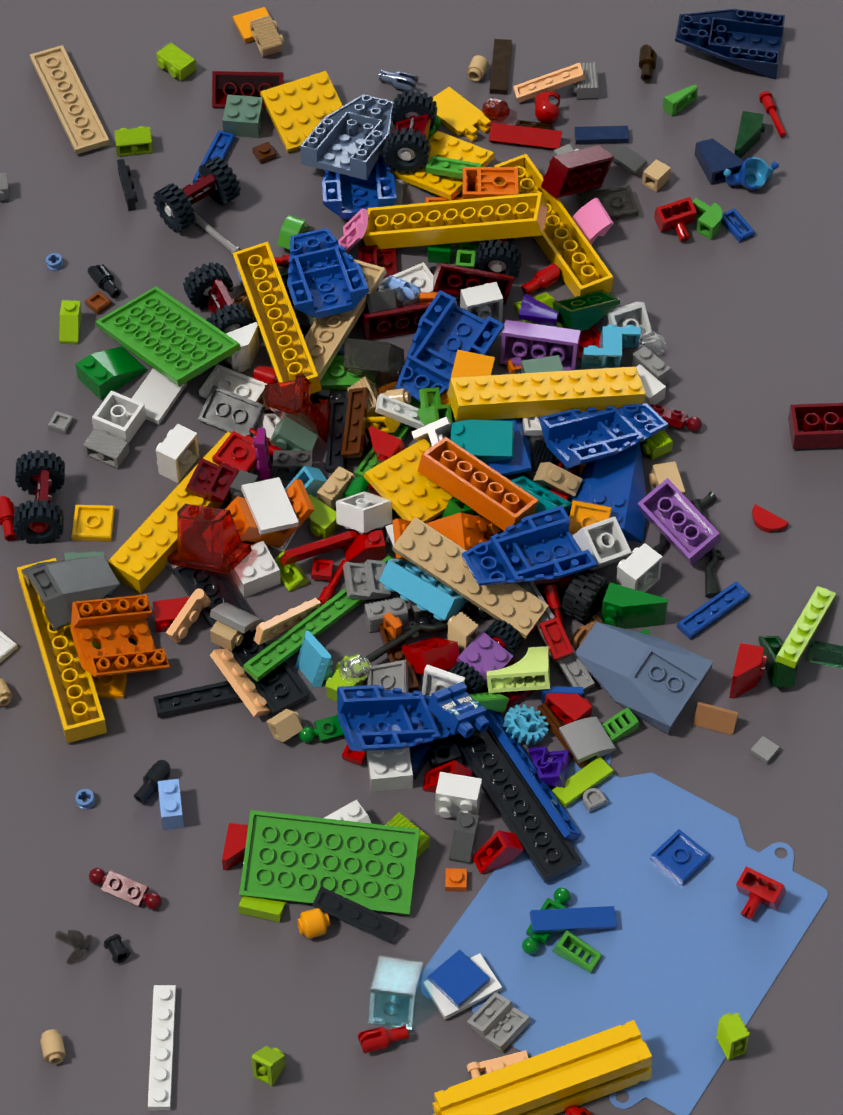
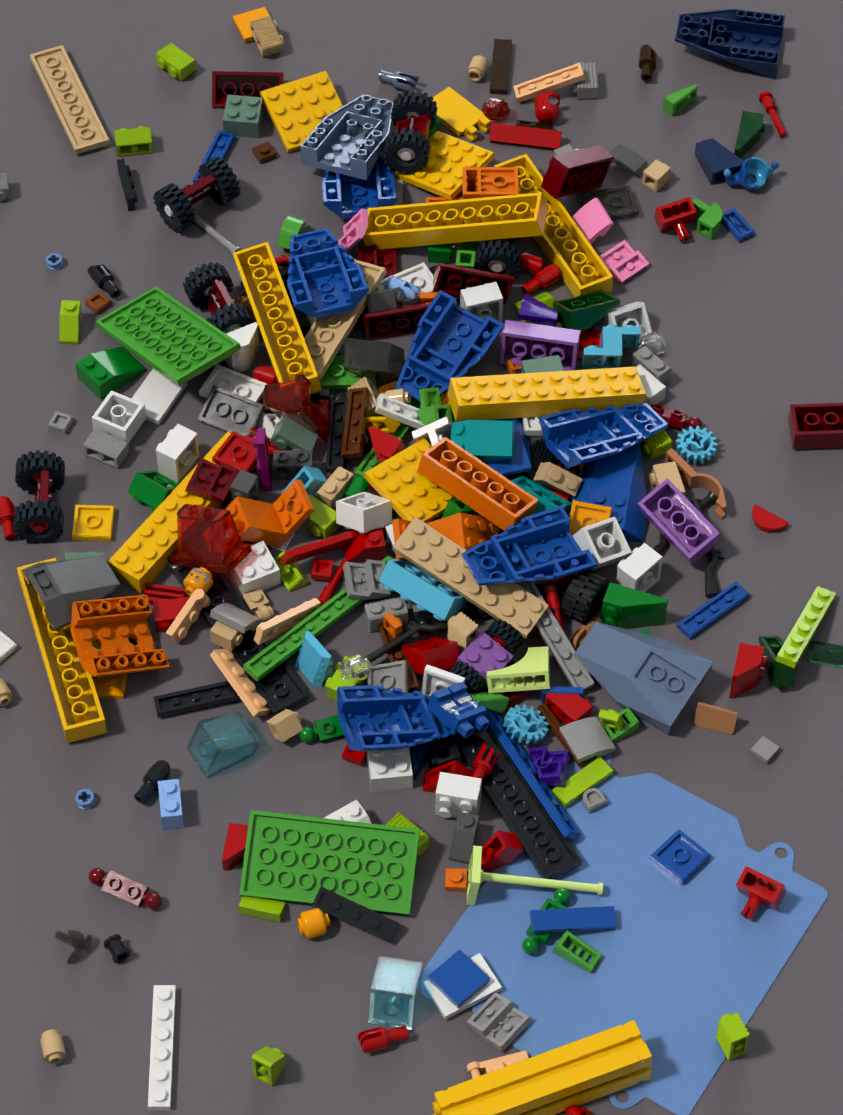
white tile [241,477,299,535] -> none
bright green plate [425,156,483,179] -> none
light orange tile [451,349,495,378] -> none
red plate [539,617,574,661] -> none
dark blue tile [574,126,629,144] -> none
none -> green slope [127,470,179,511]
none -> red tile [144,583,186,604]
none -> light orange head [183,567,213,596]
none -> clear light blue slope [187,711,261,778]
none -> tan plate [242,588,274,622]
none -> yellowish green tile [466,845,603,905]
none -> red arm [471,743,501,782]
none -> red arm [520,252,545,274]
none -> lime plate [598,710,624,730]
none -> bright pink slope [599,240,650,283]
none -> nougat piece [665,448,727,519]
none -> medium azure gear [675,426,718,464]

